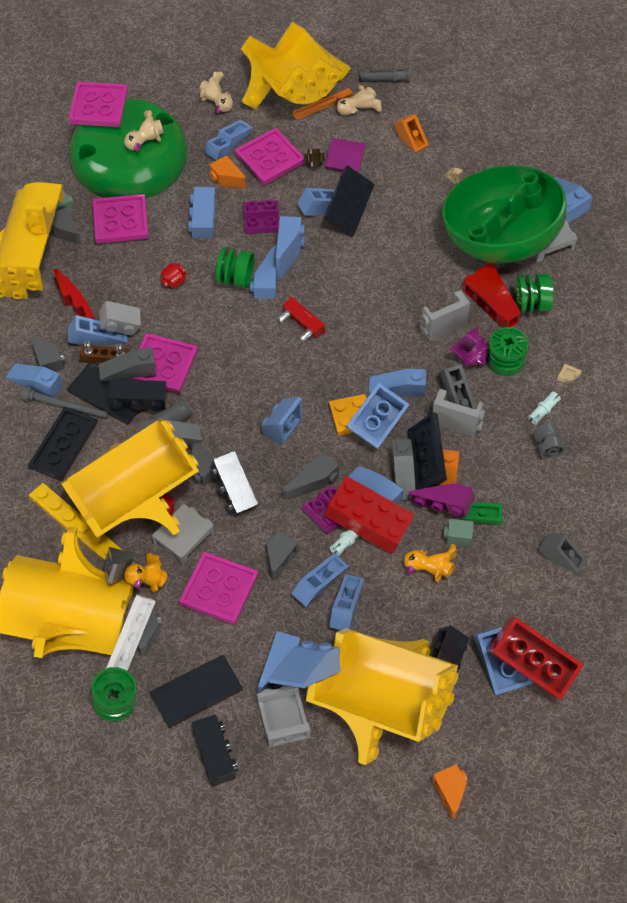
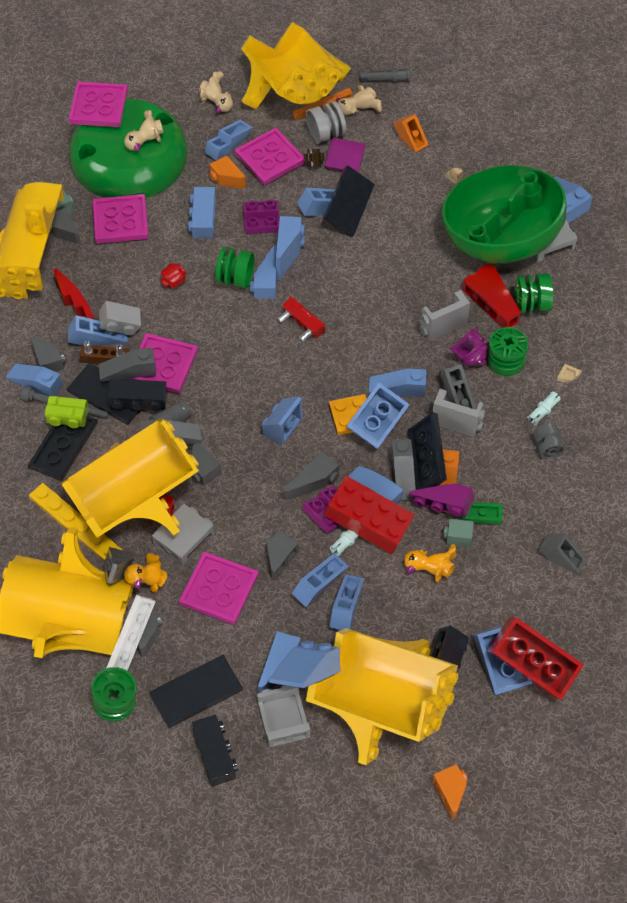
brick [210,451,258,516] -> none
none -> lime brick [45,396,89,428]
none -> light grey wheel [306,101,347,144]

